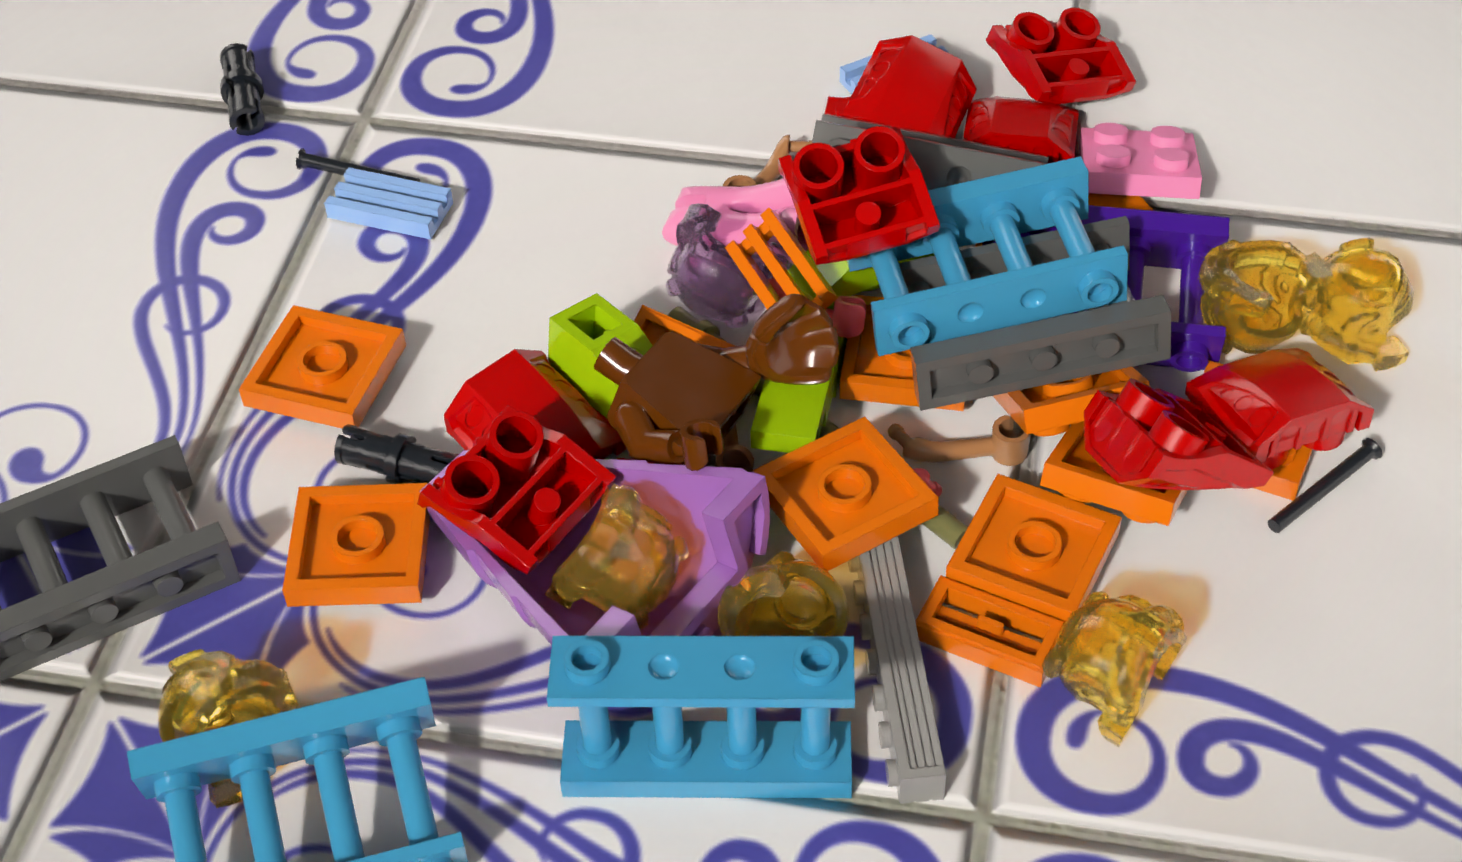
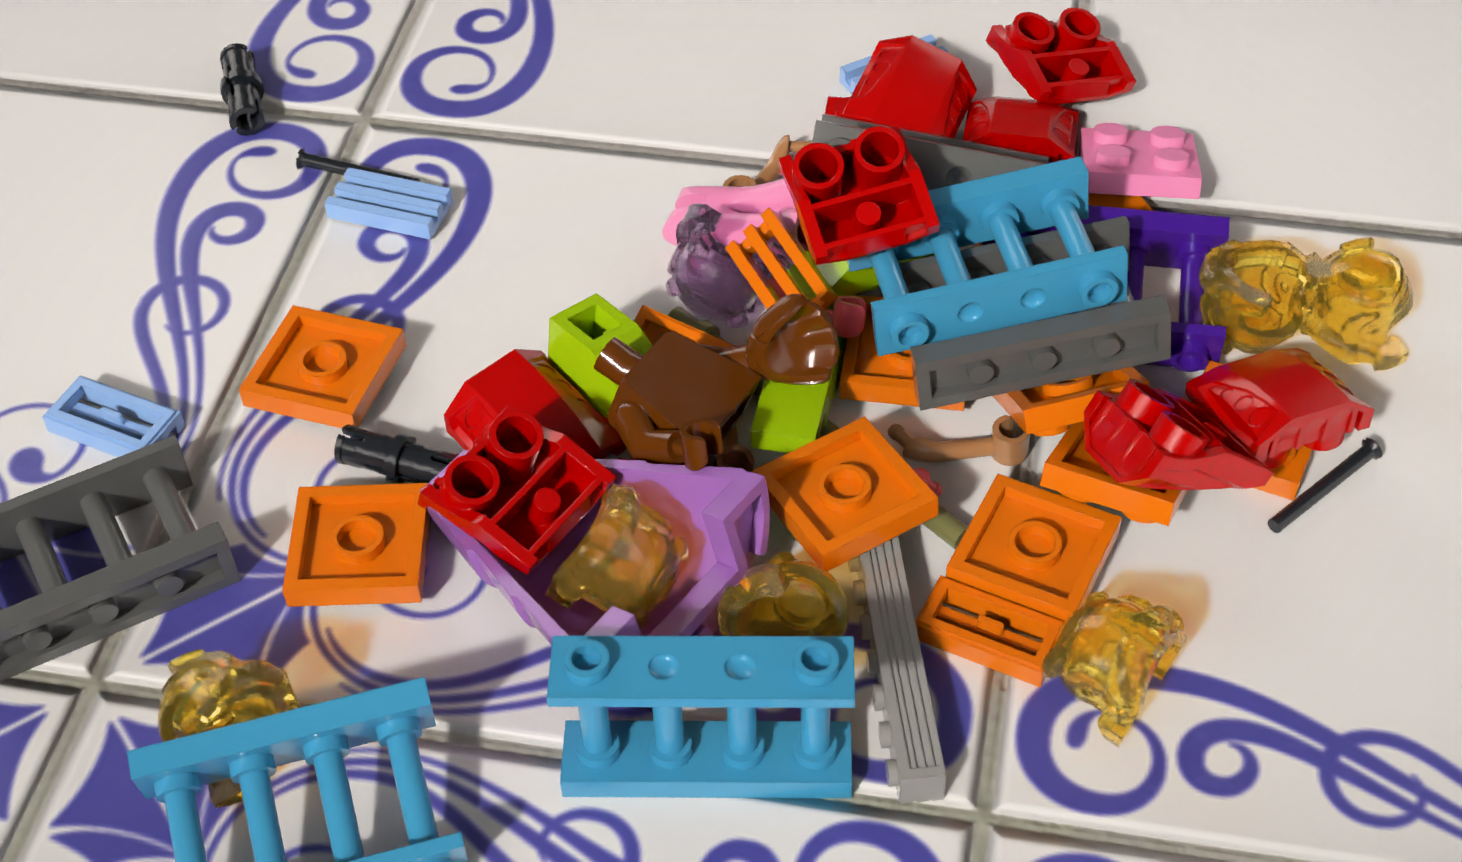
none -> light blue tile [42,375,185,457]

